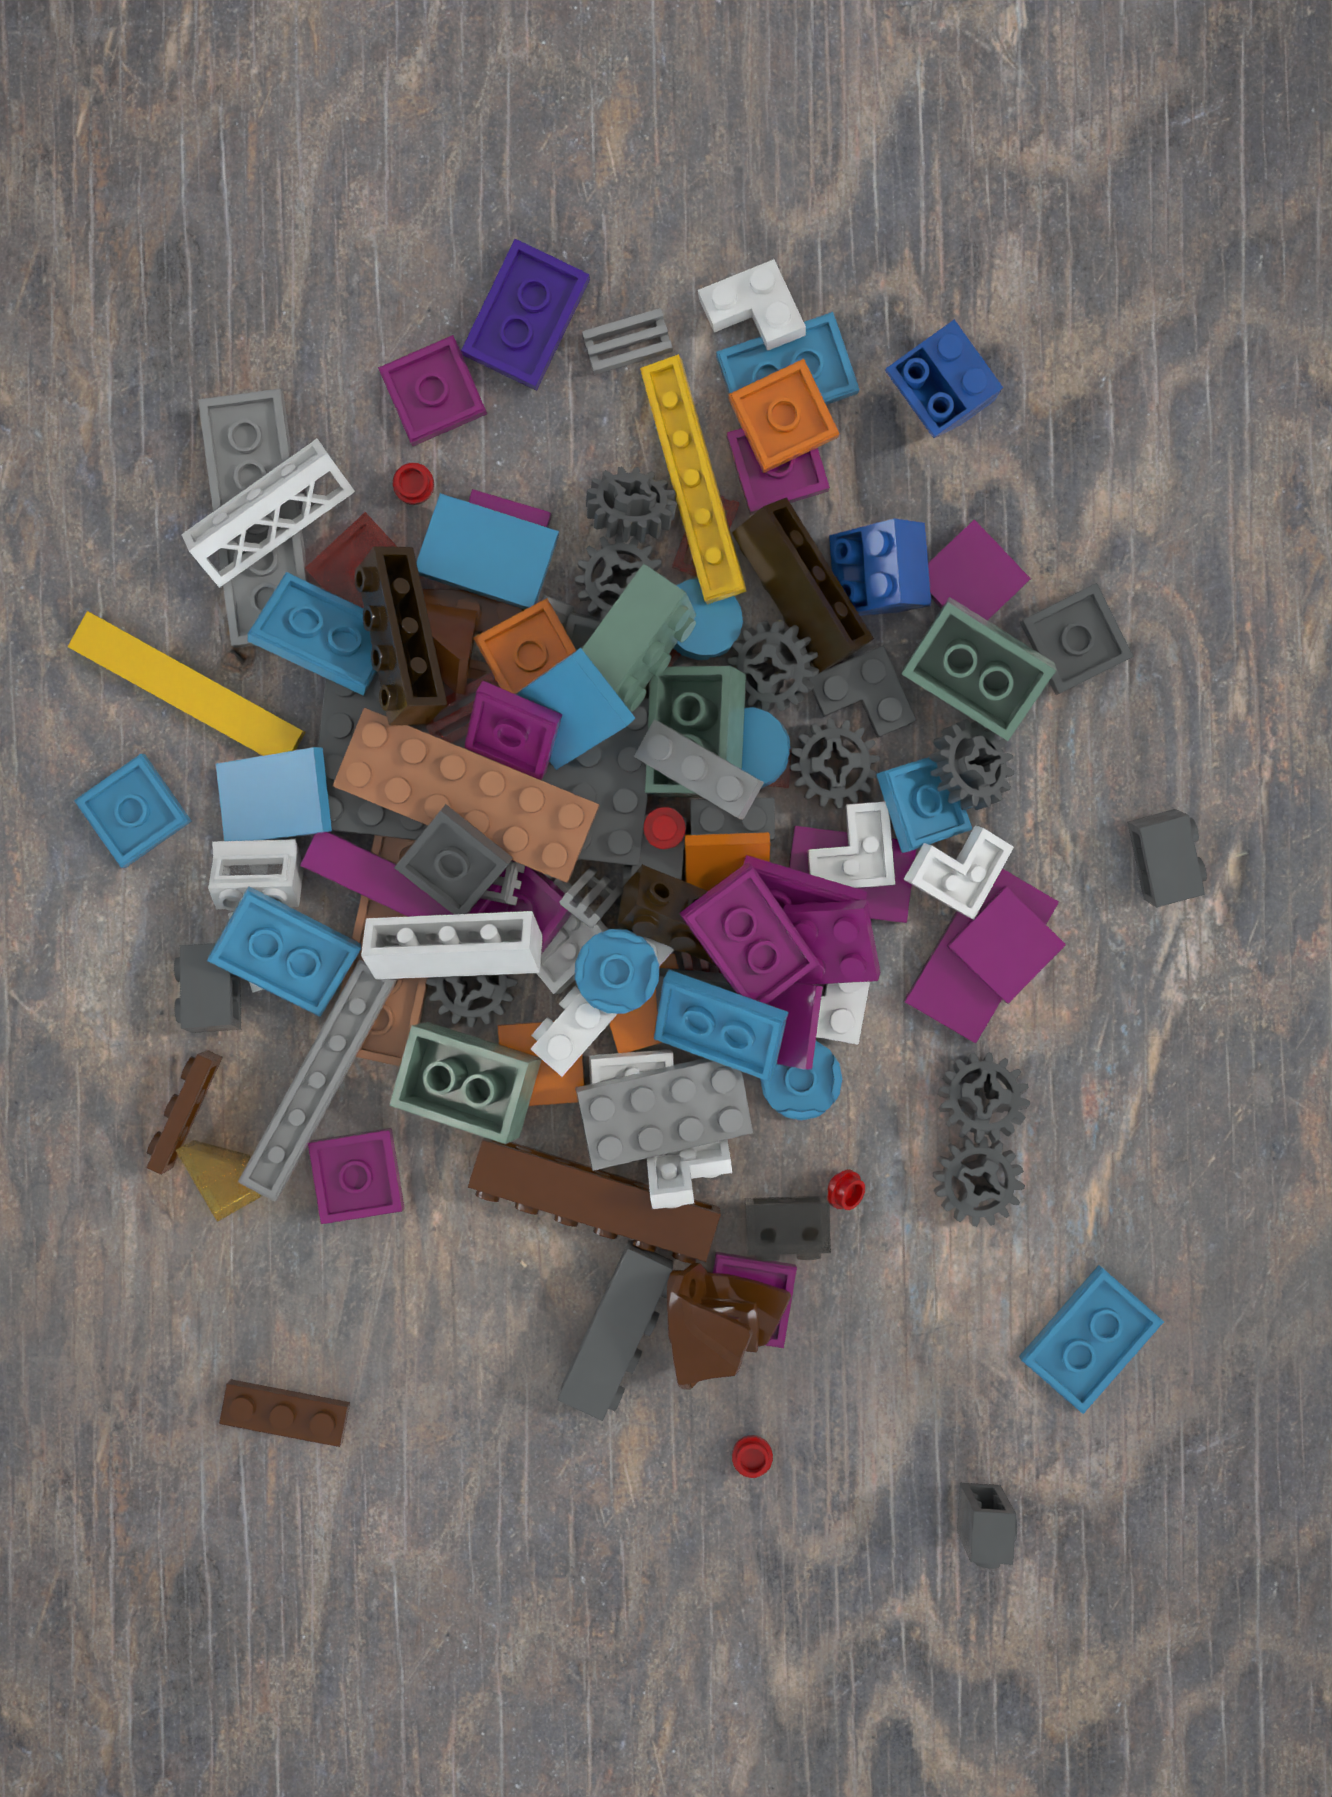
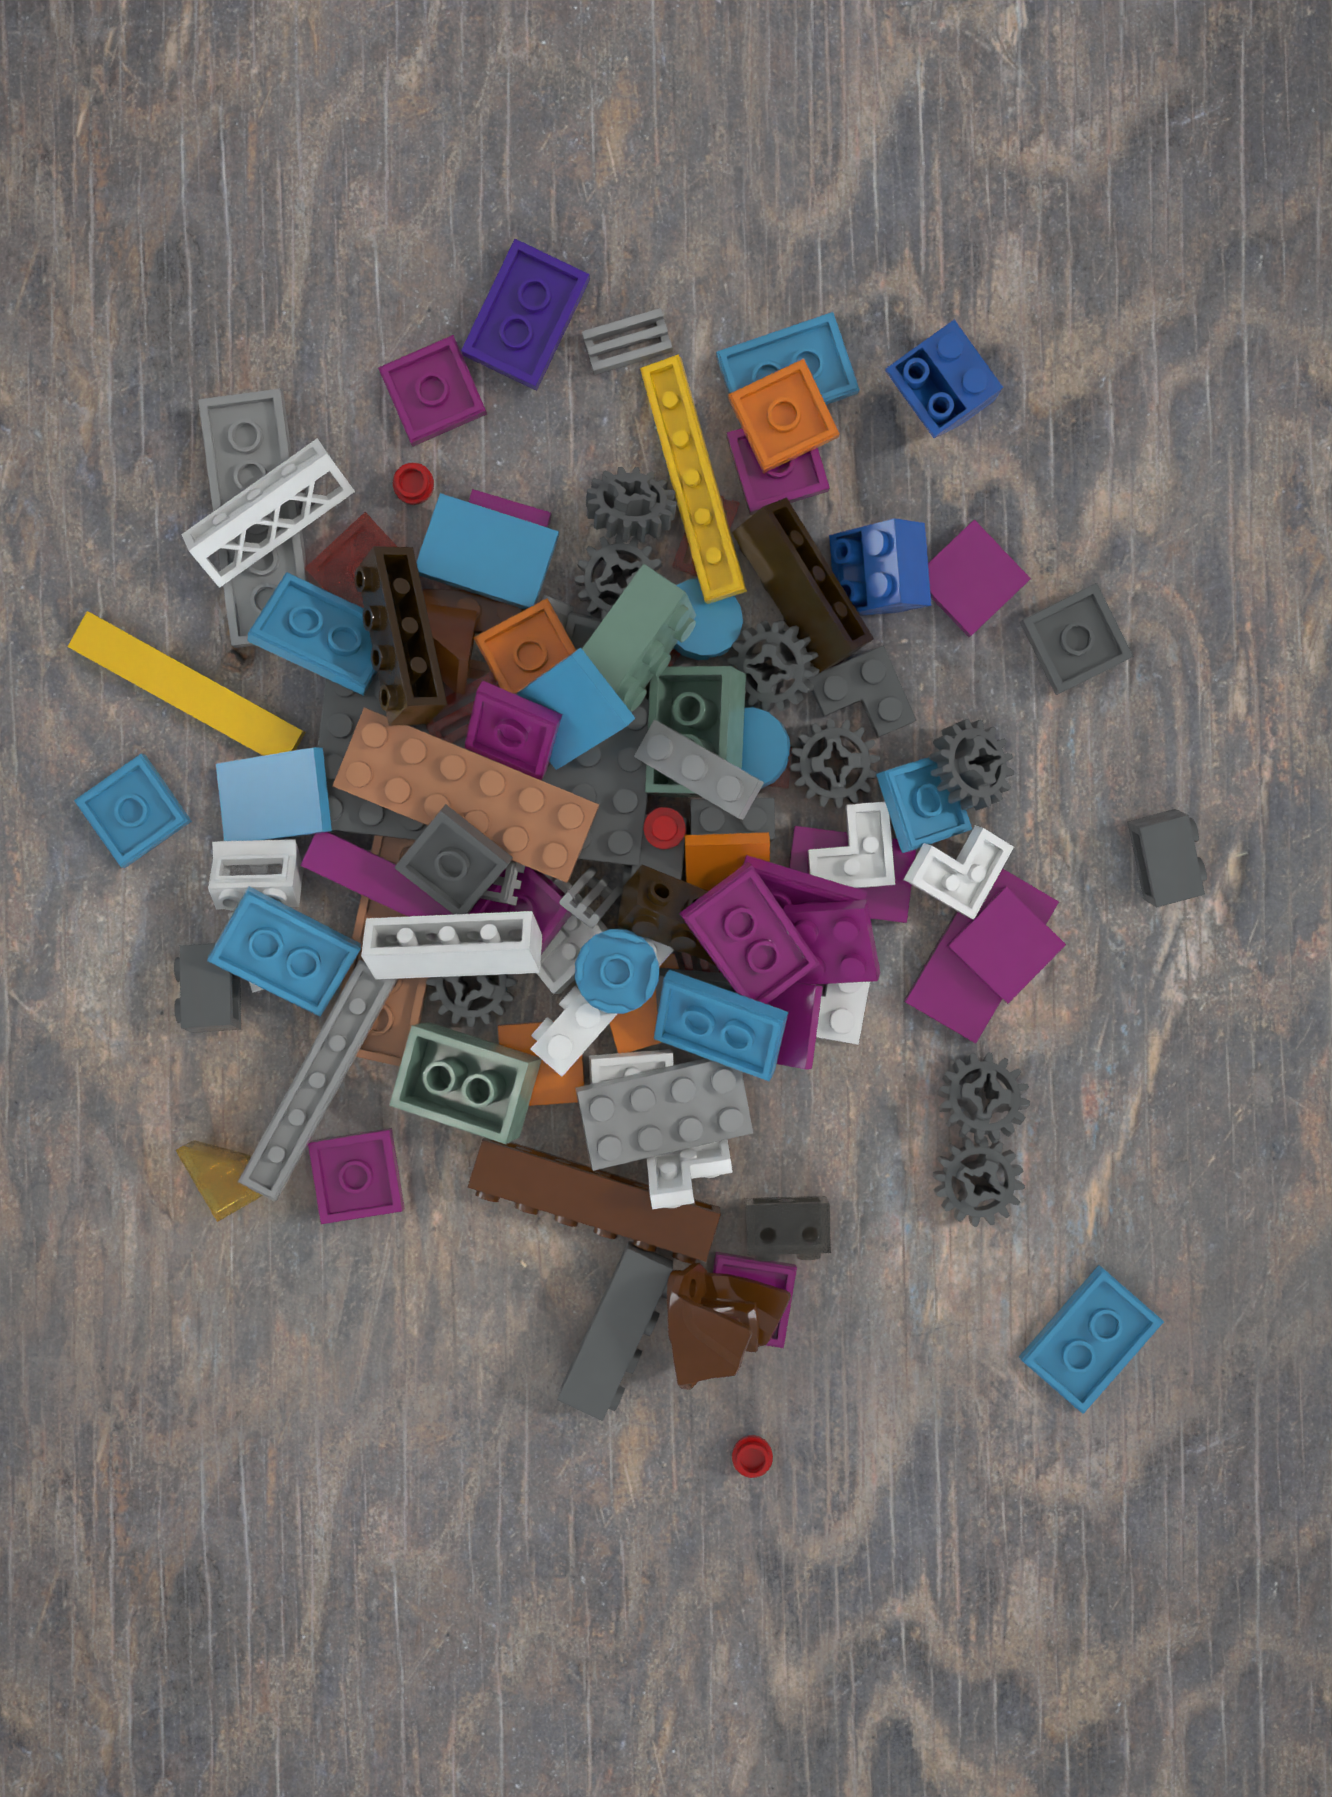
reddish brown plate [146,1050,223,1175] -> none
reddish brown plate [219,1379,350,1447] -> none
white plate [698,259,806,351] -> none
dark azure tile [760,1041,843,1120] -> none
red plate [827,1169,865,1210] -> none
sand green brick [901,597,1056,741] -> none
dark grey brick [957,1482,1017,1569] -> none

